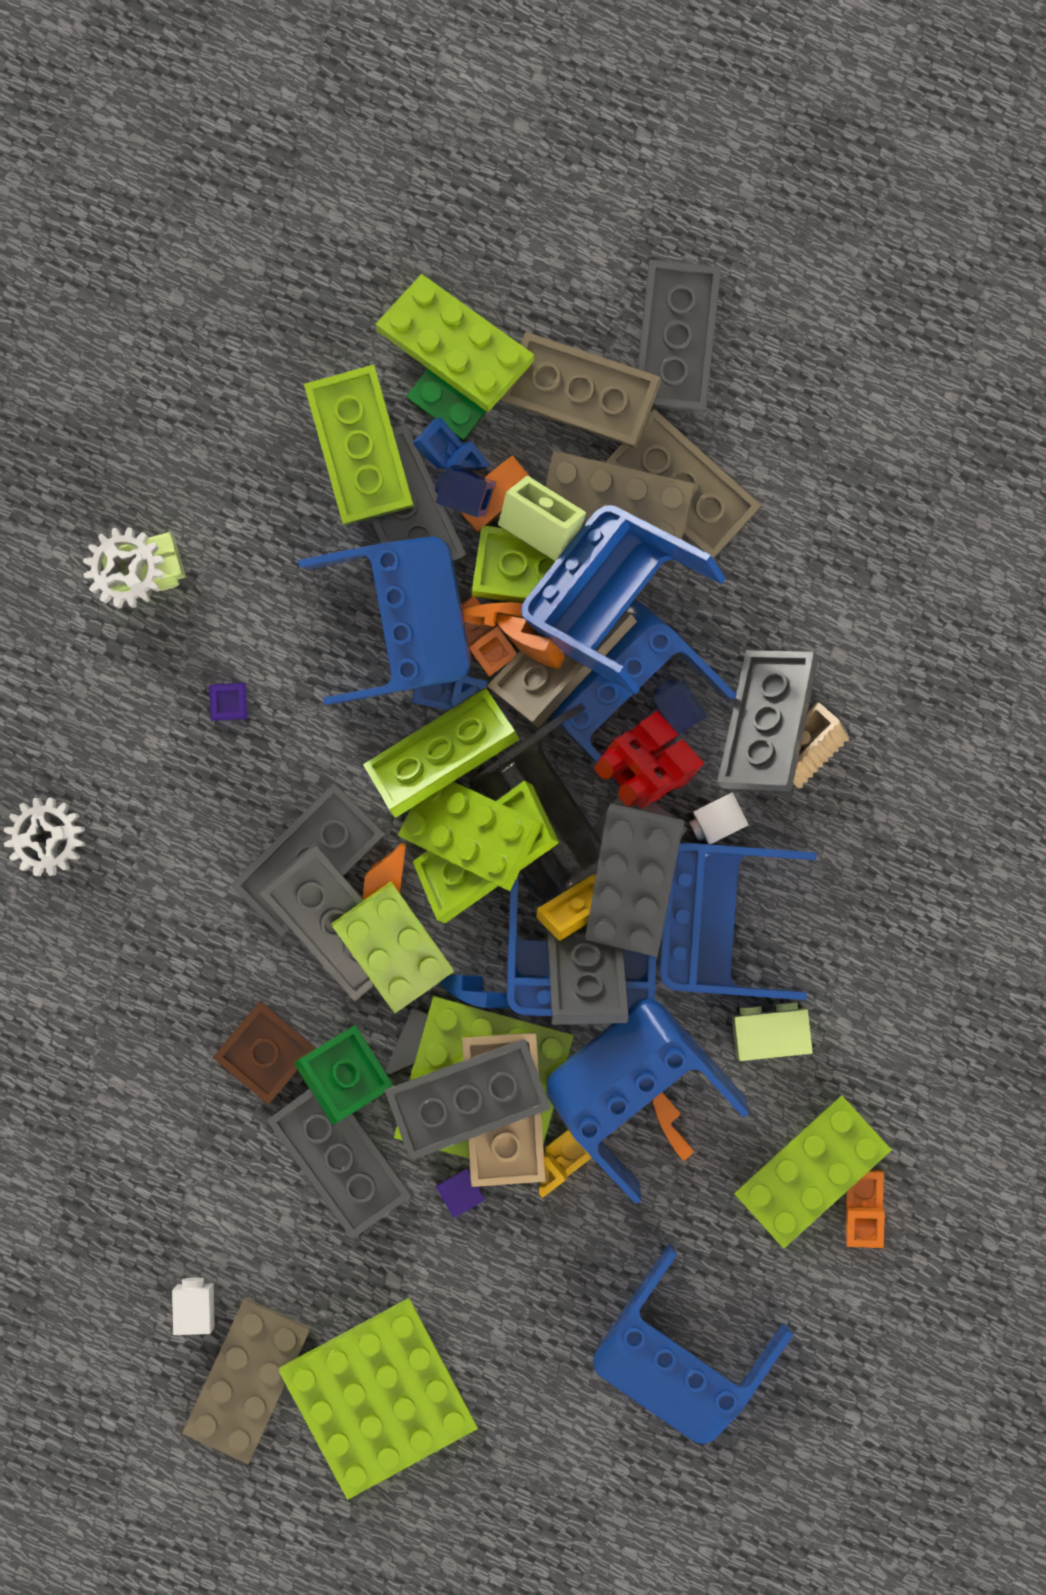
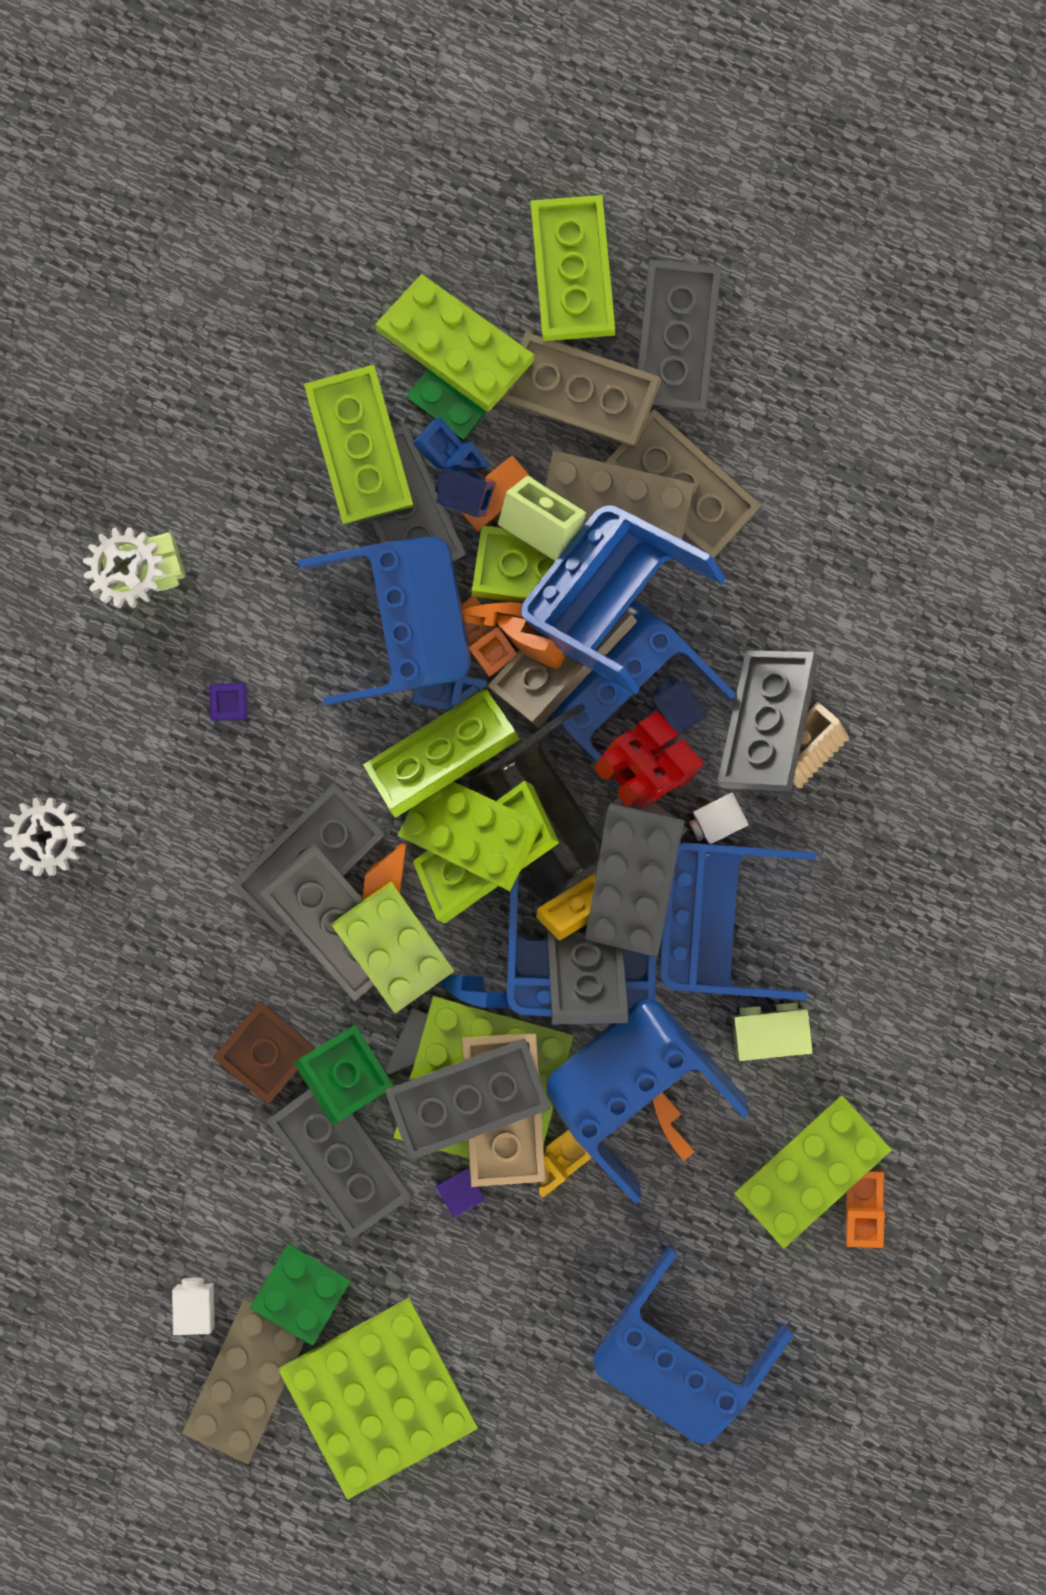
none -> green plate [249,1244,351,1347]
none -> lime plate [530,195,615,341]

